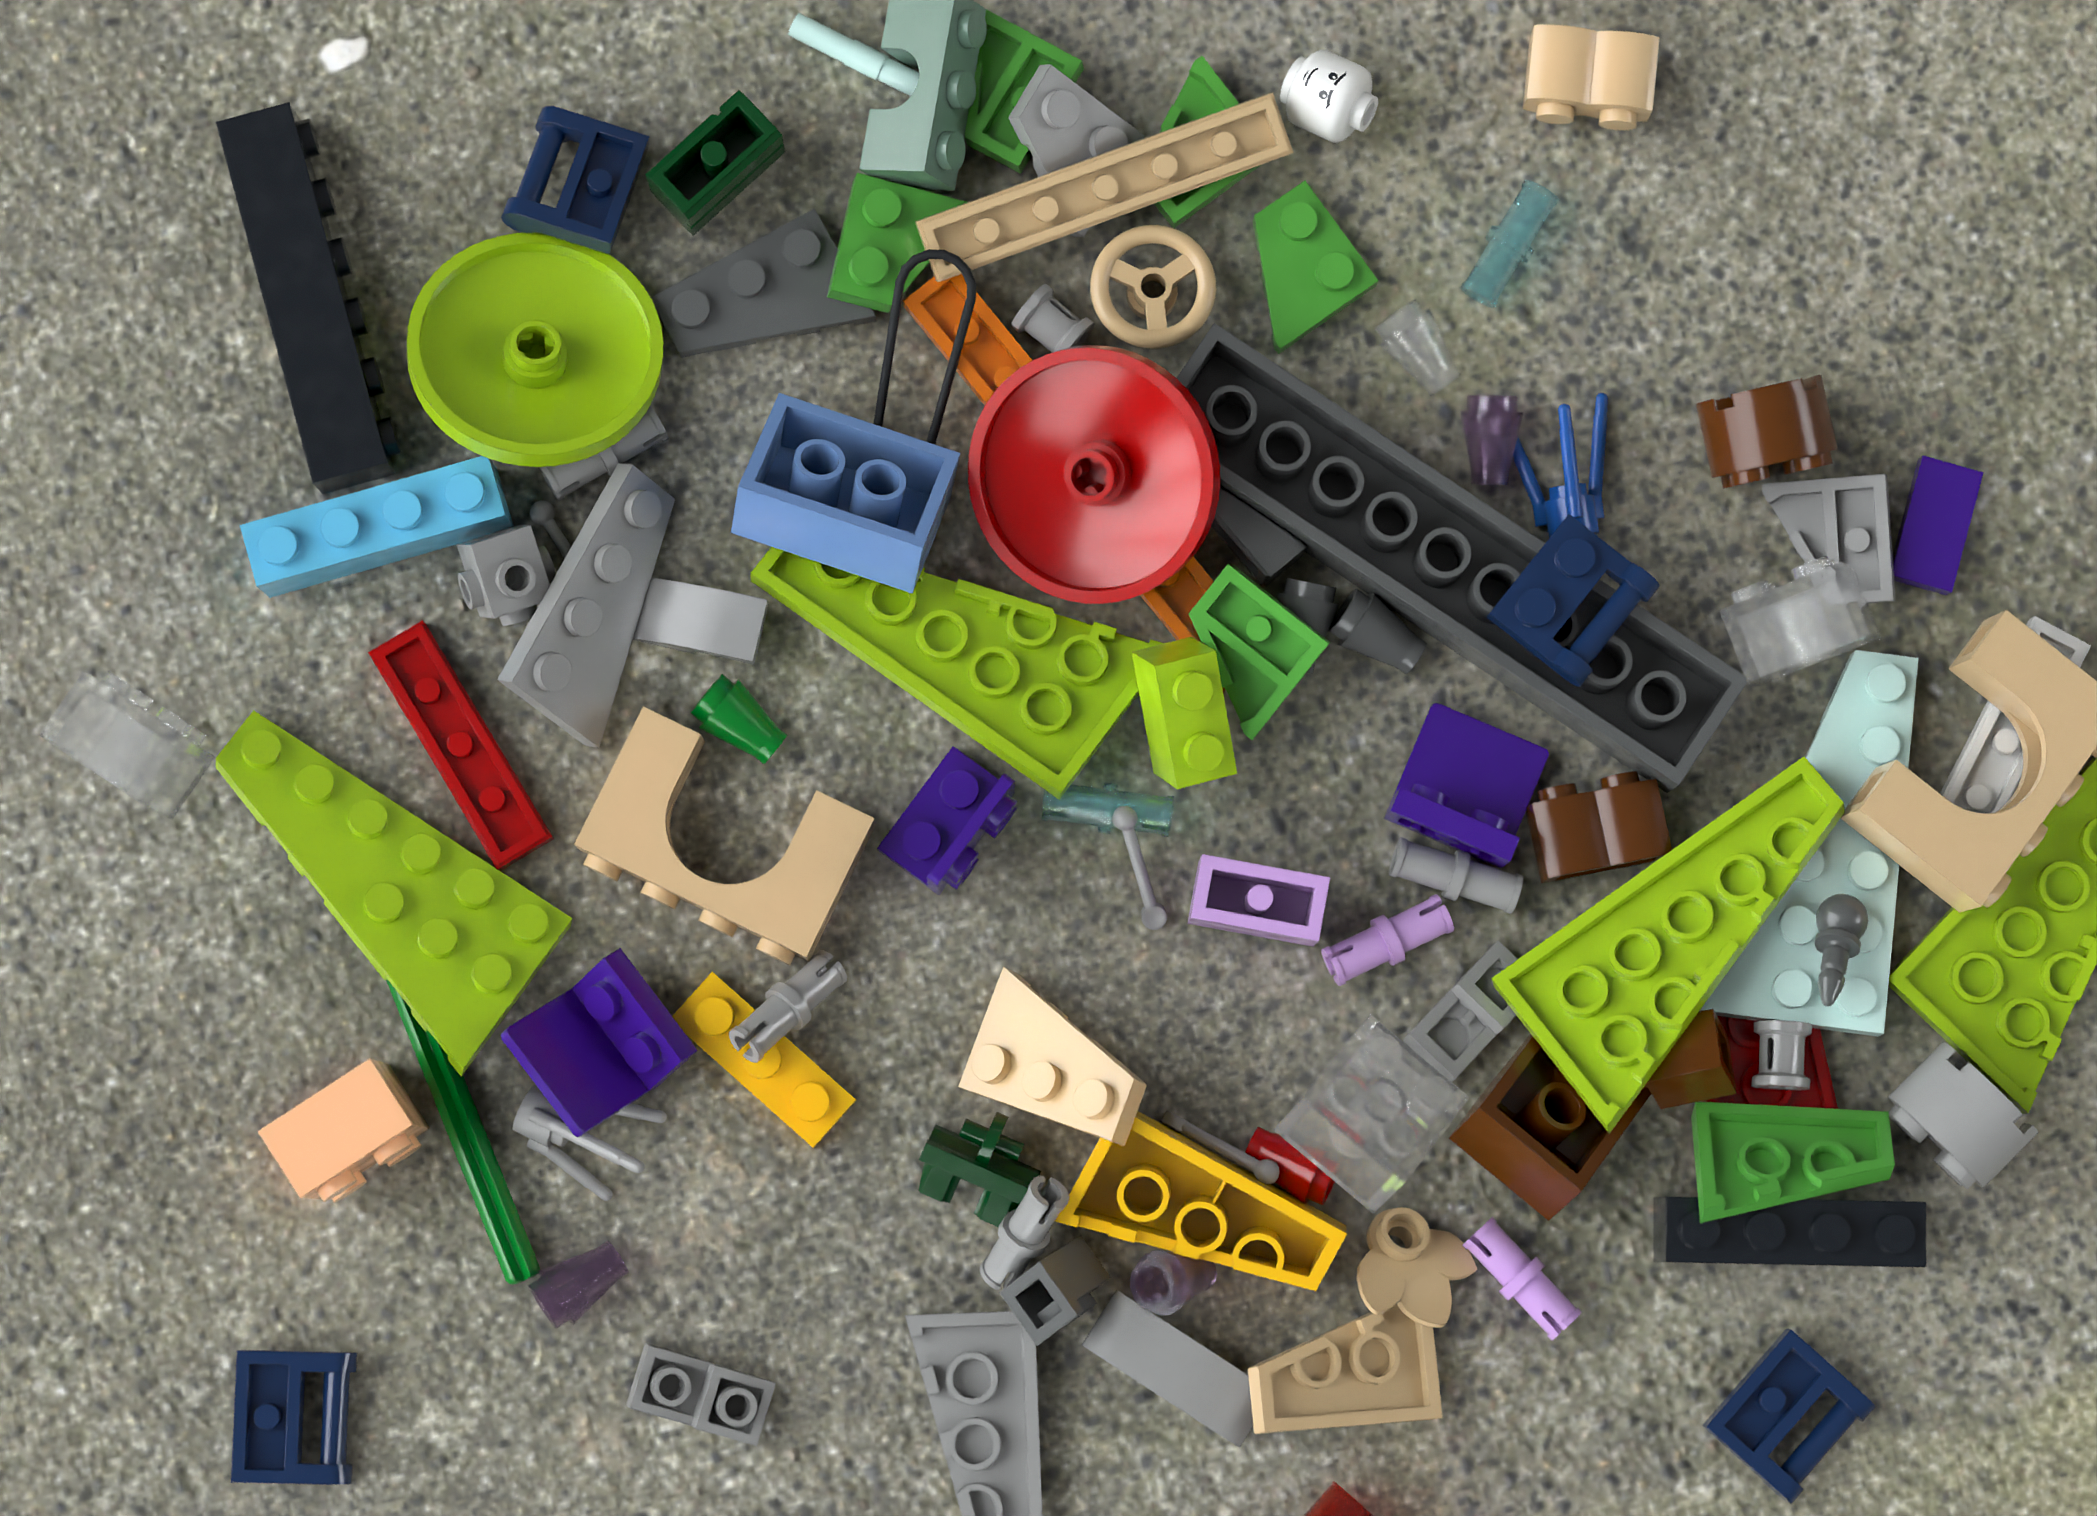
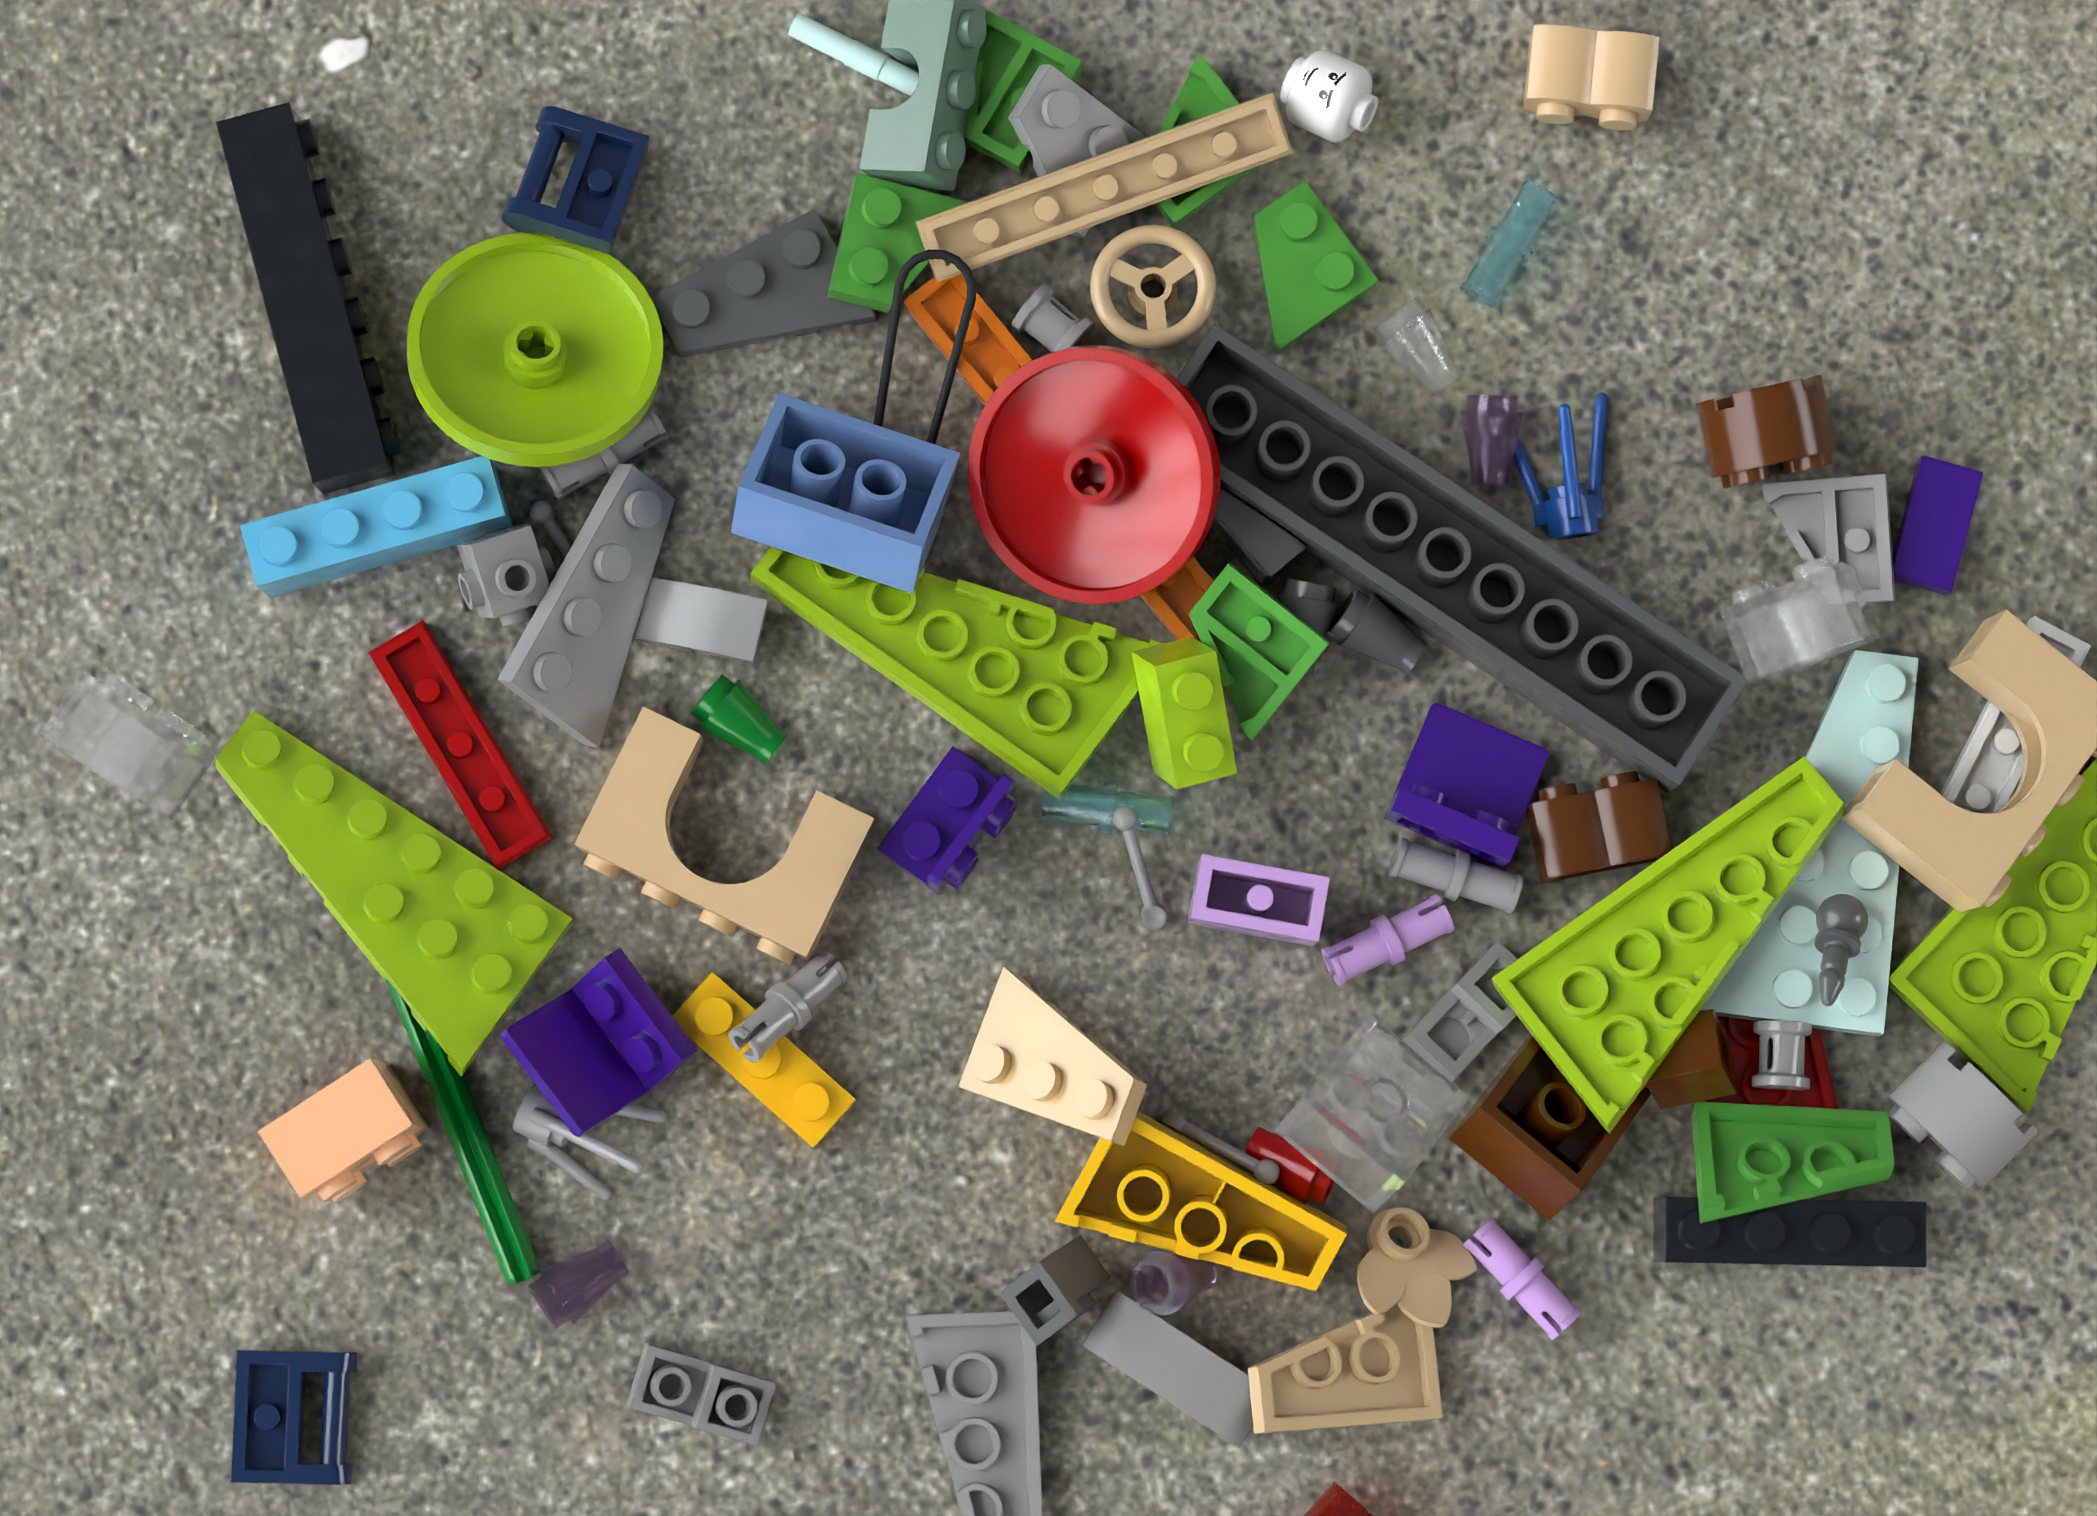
dark green brick [645,90,785,236] -> none
dark green hips [919,1112,1041,1227] -> none
light grey pin [980,1176,1069,1290] -> none
dark blue plate [1487,514,1660,687] -> none
dark blue plate [1702,1329,1876,1505] -> none

